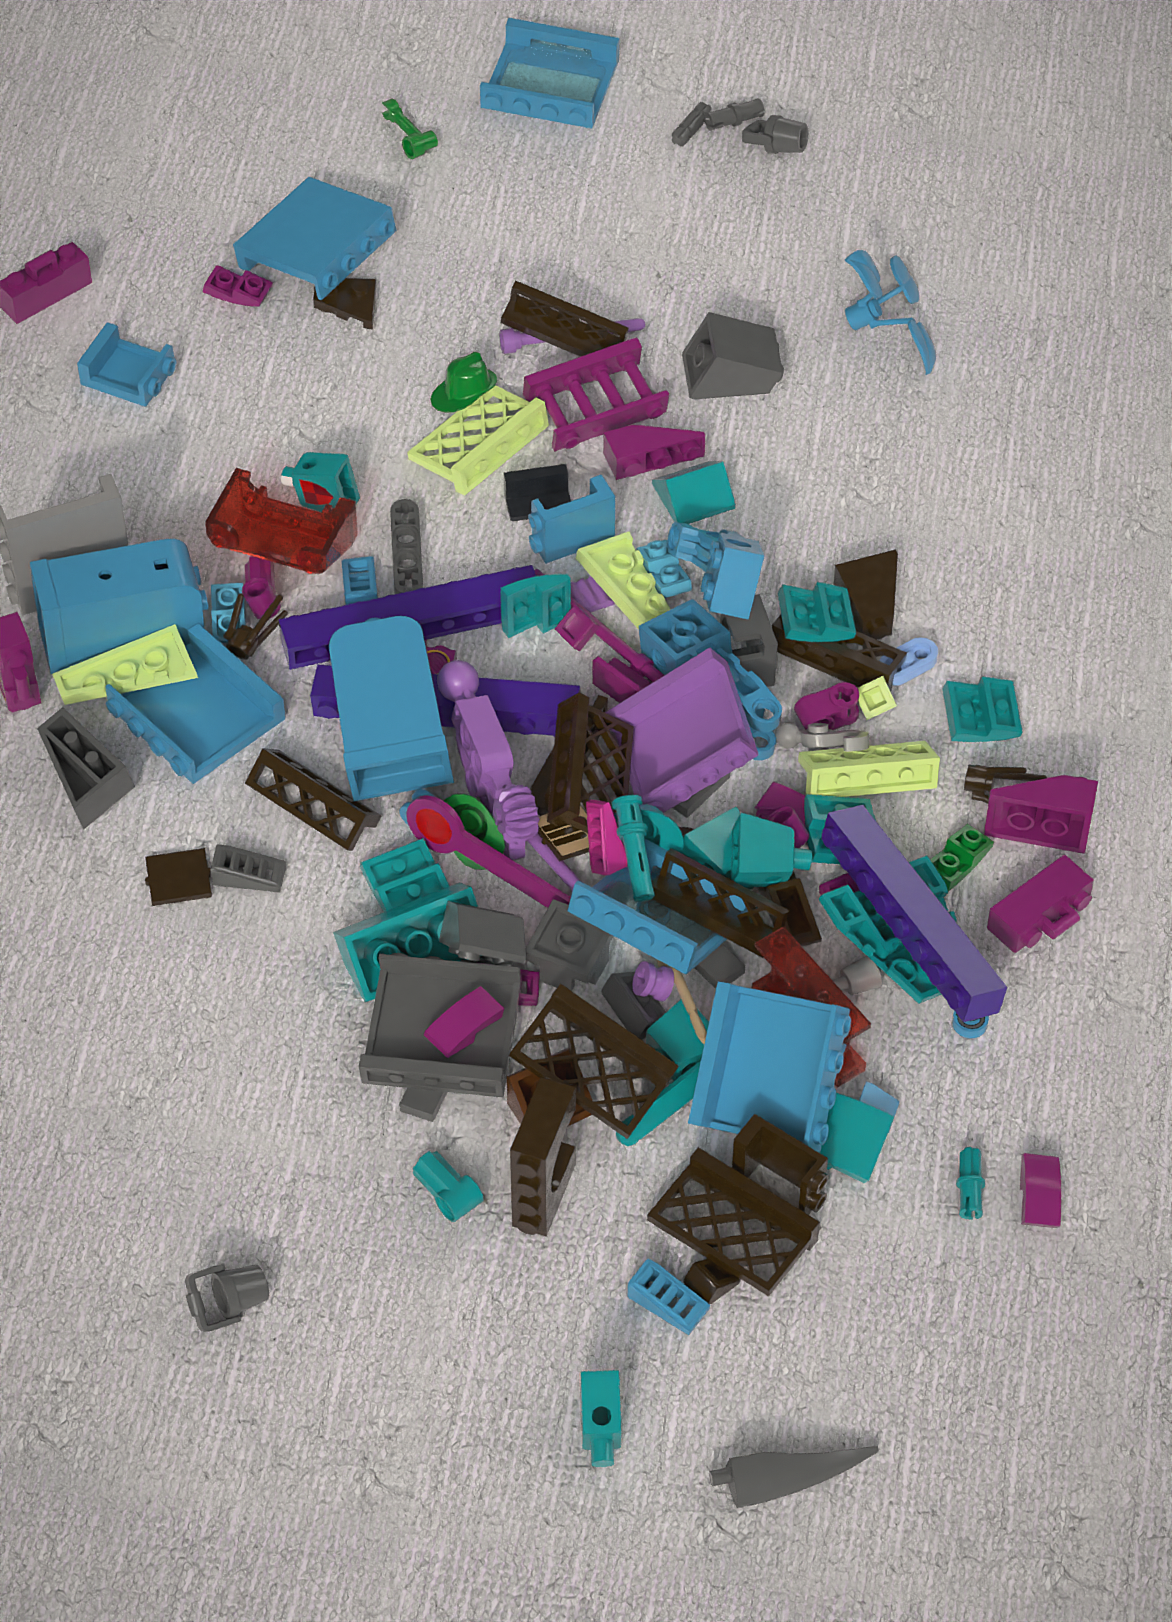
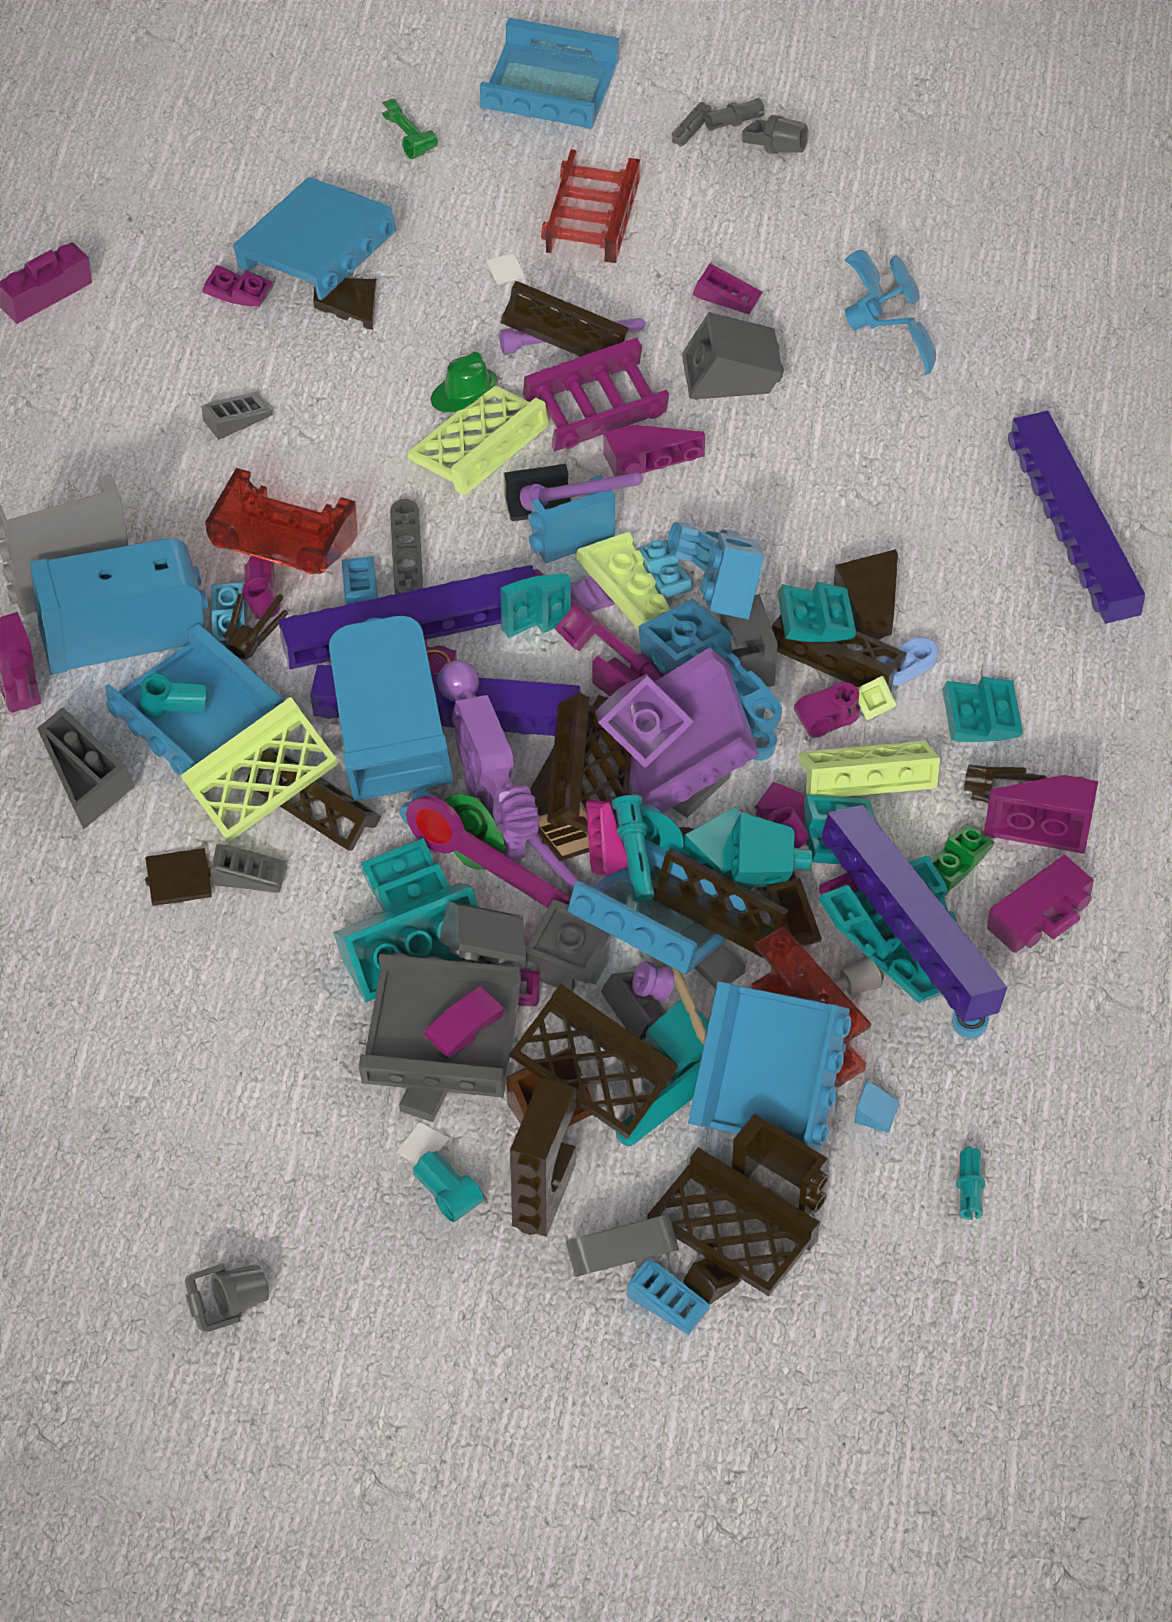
yellowish green wing [52,624,198,705] -> none
dark azure panel [77,322,177,407] -> none
teal torso [281,452,360,520] -> none
teal torso [580,1370,622,1467] -> none
teal slope [652,461,736,524] -> none
dark grey piece [709,1446,879,1508] -> none
light grey piece [775,723,869,752] -> none
teal slope [819,1093,895,1183] -> none
magenta slope [1020,1153,1061,1228] -> none
none -> teal piece [138,673,206,717]
none -> yellowish green fence [180,697,339,843]
none -> dark grey slope [201,392,273,440]
none -> white sticker [396,1122,449,1164]
none -> white sticker [486,253,526,285]
none -> medium lavender piece [520,472,643,511]
none -> clear red fence [541,149,640,263]
none -> dark grey beam [566,1214,679,1277]
none -> medium lavender slope [595,674,694,768]
none -> magenta slope [692,263,763,314]
none -> dark purple brick [1008,410,1145,624]

